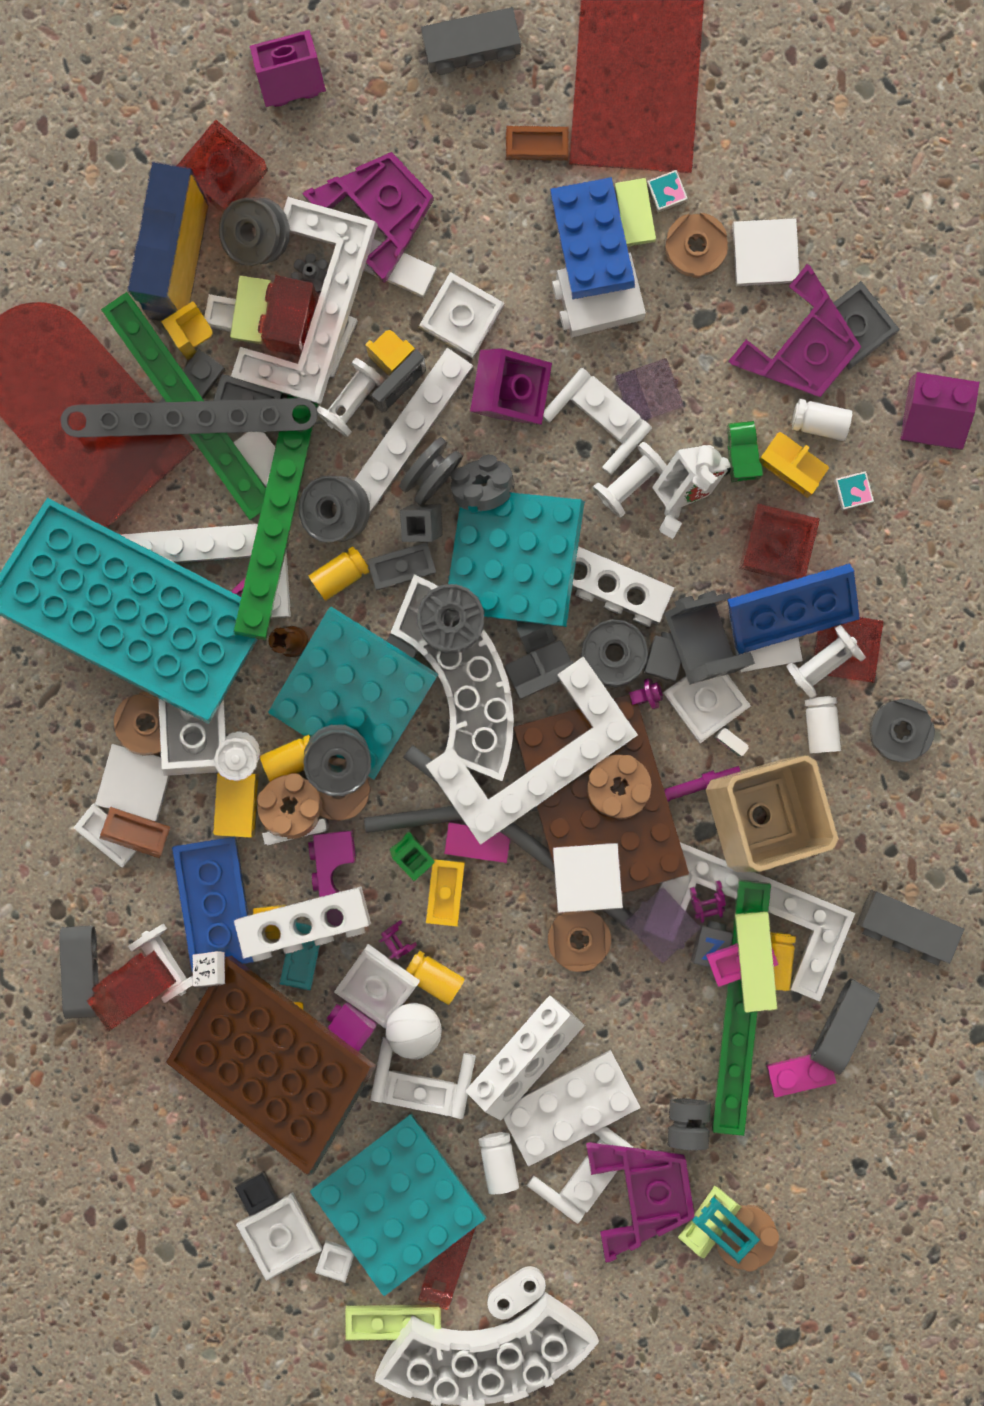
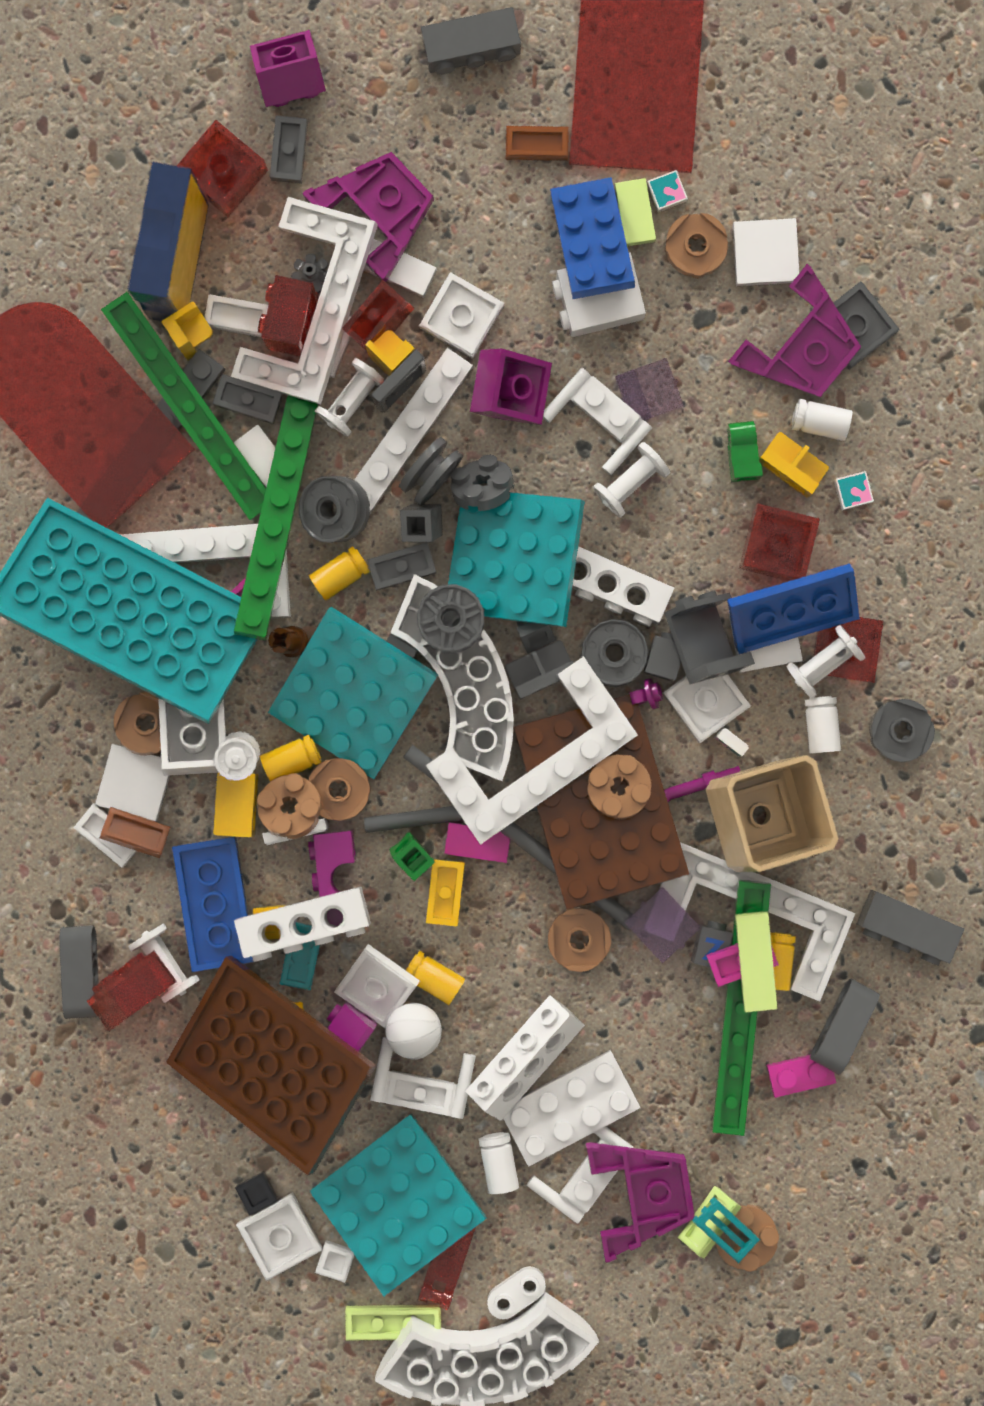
dark grey plate [61,398,318,437] -> none
white tile [193,951,225,987] -> none
dark grey wheel [219,197,290,266] -> none
yellowish green tile [230,276,272,344] -> none
dark grey wheel [304,725,371,796] -> none
magenta piece [378,920,417,960] -> none
white tile [553,843,623,913] -> none
white torso [652,445,731,539] -> none
dark grey wheel [667,1098,711,1150] -> none
magenta piece [689,880,726,923] -> none
magenta slope [900,372,980,450] -> none
none -> dark grey plate [270,116,308,184]
none -> clear red slope [342,280,414,350]

